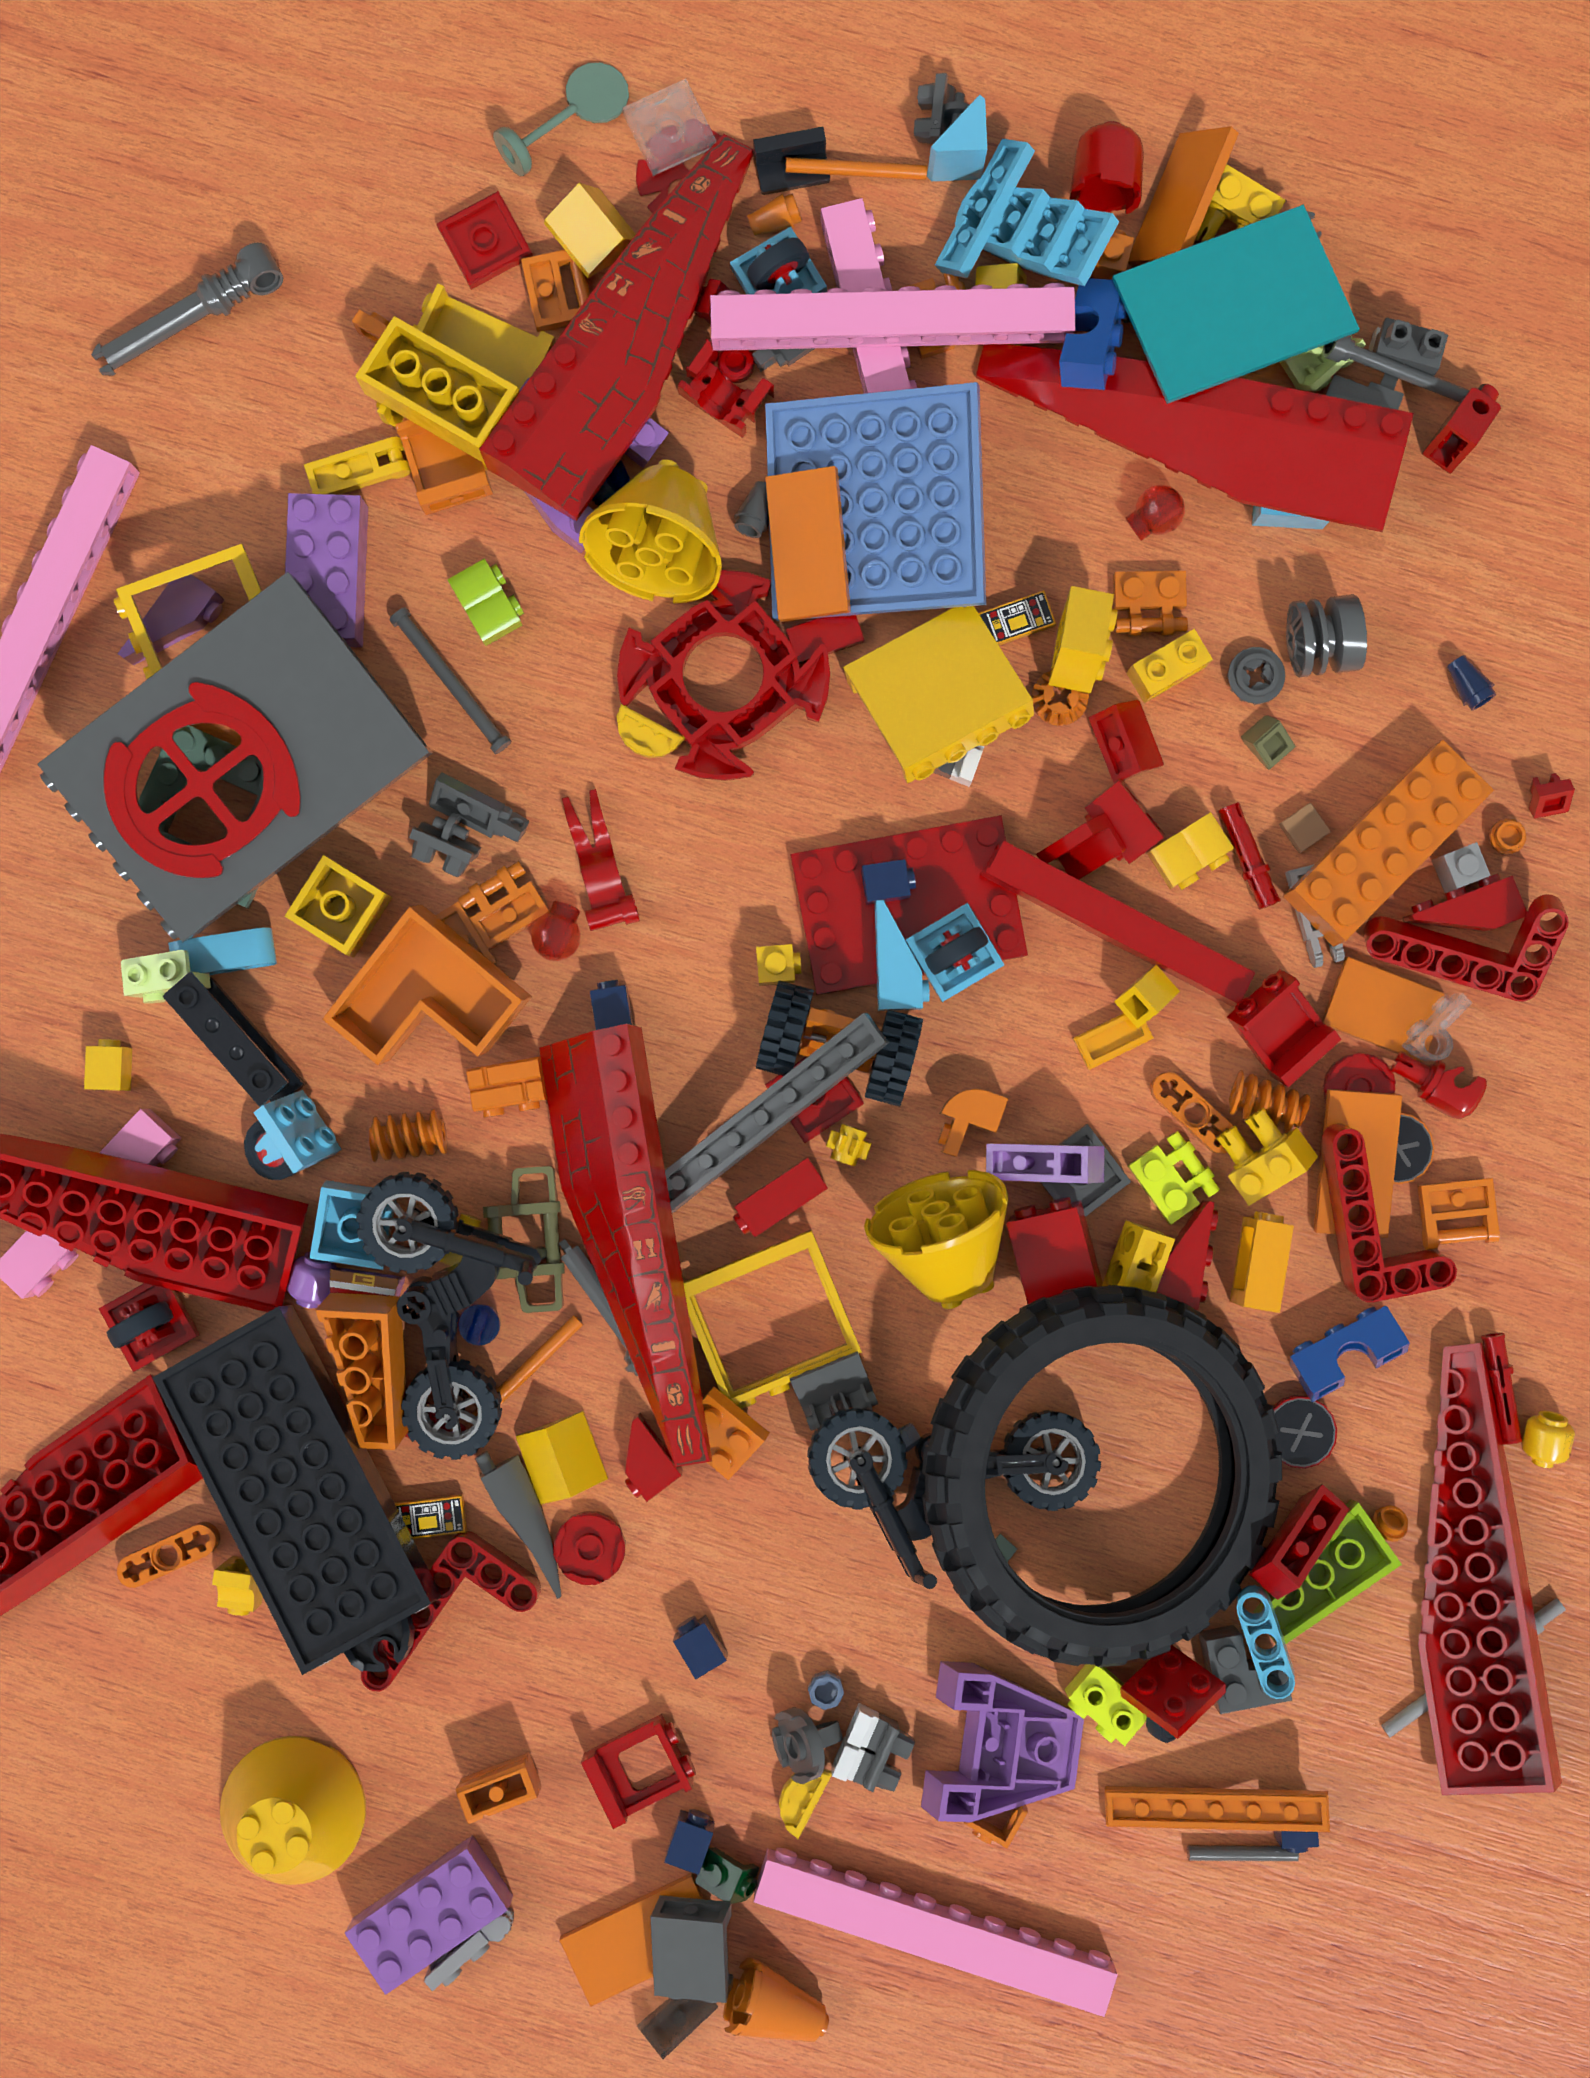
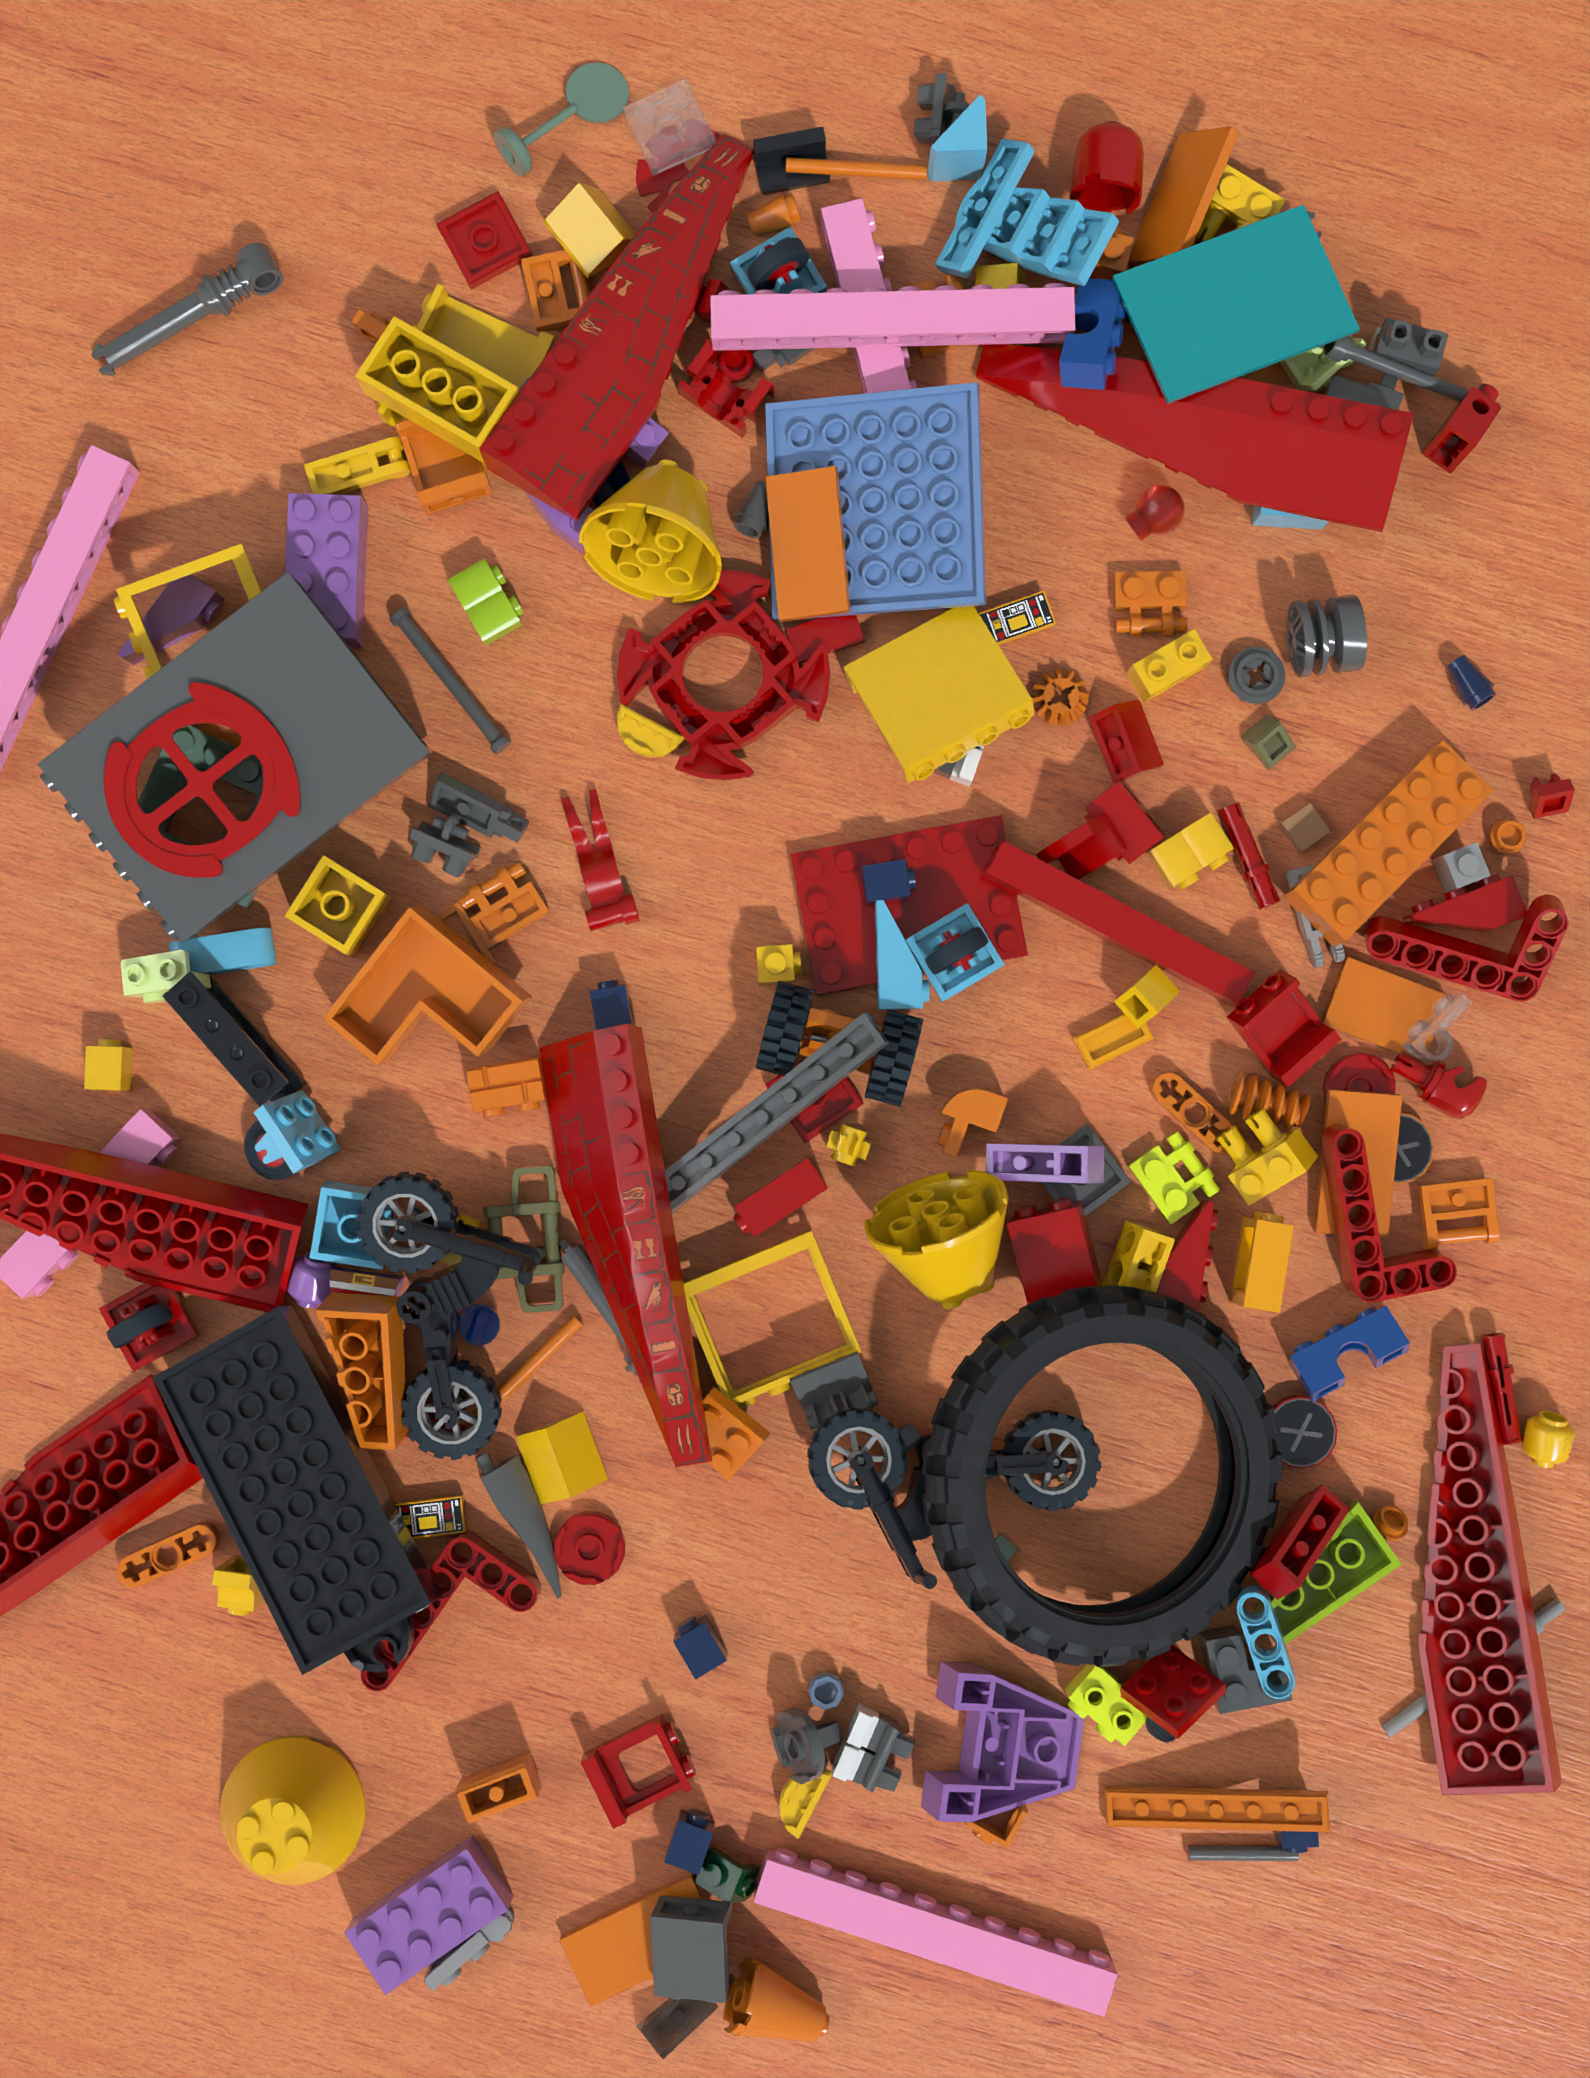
orange piece [369,1109,447,1162] -> none
clear red piece [531,901,581,961] -> none
red slope [625,1413,683,1502] -> none
yellow brick [1048,586,1118,694] -> none

